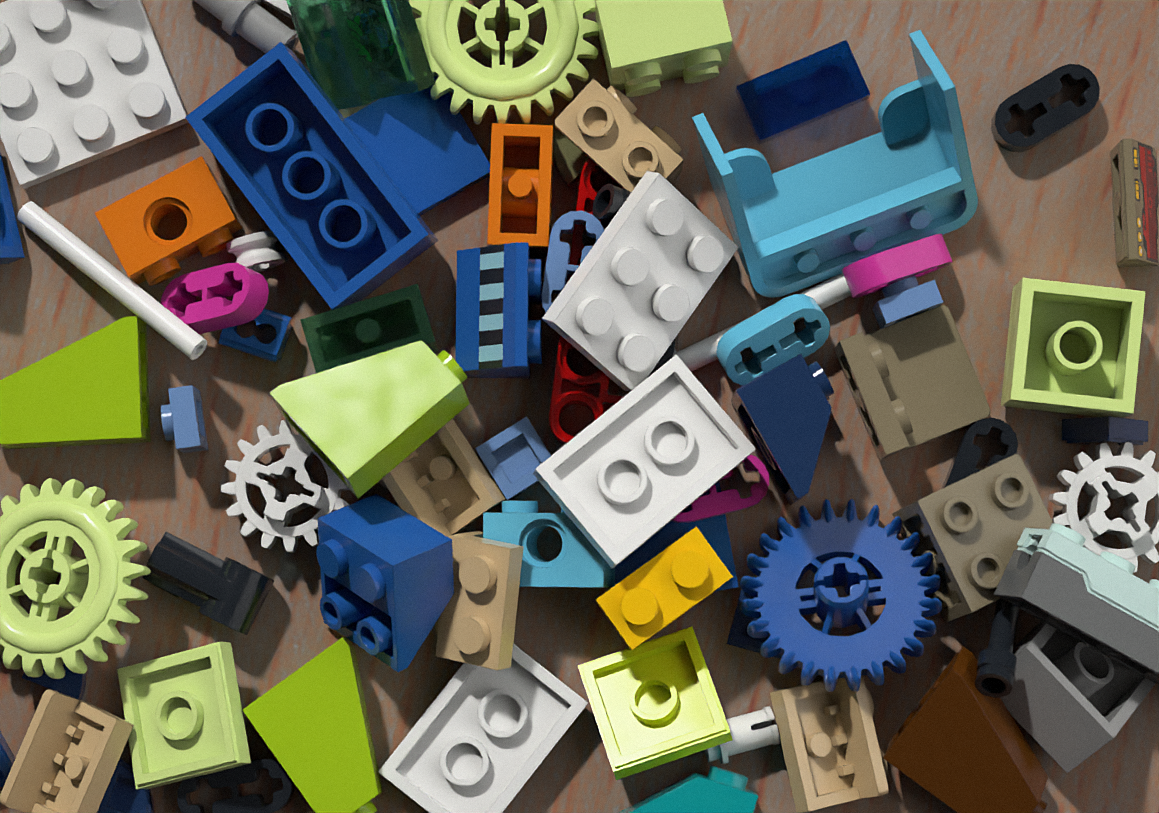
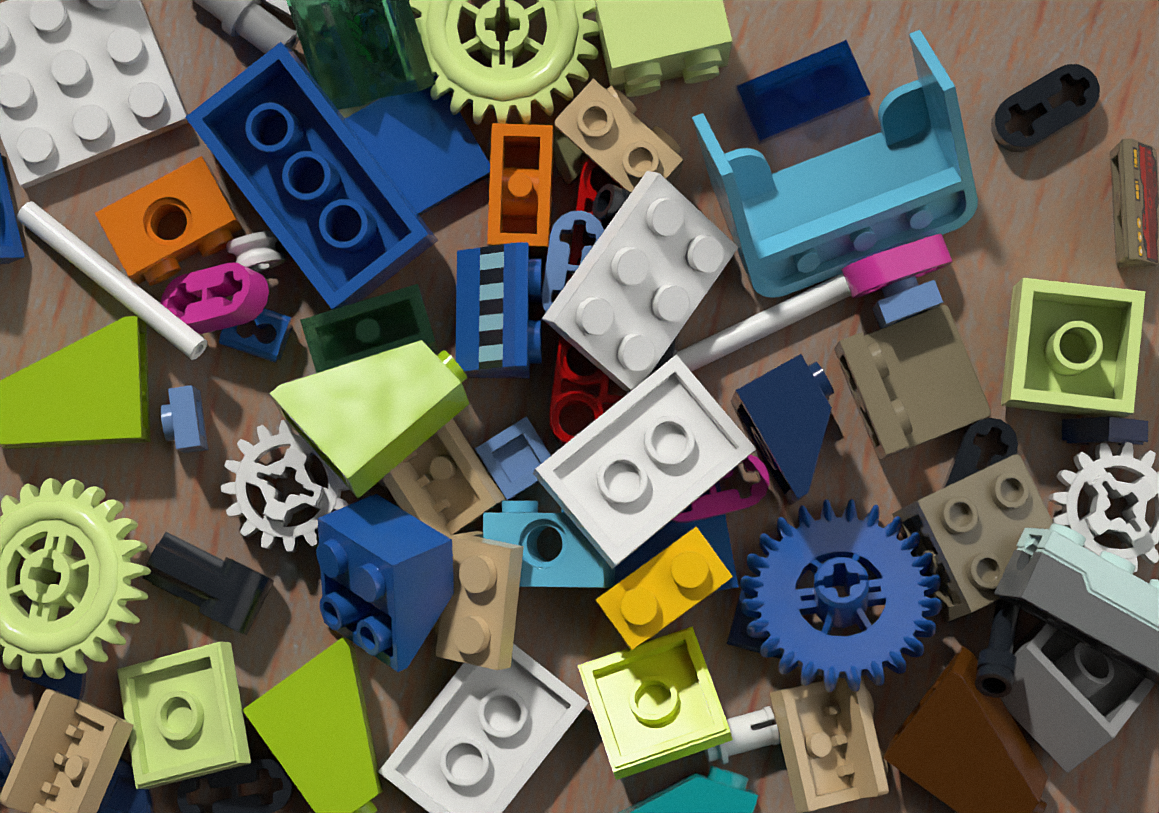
medium azure beam [716,294,830,386] -> none

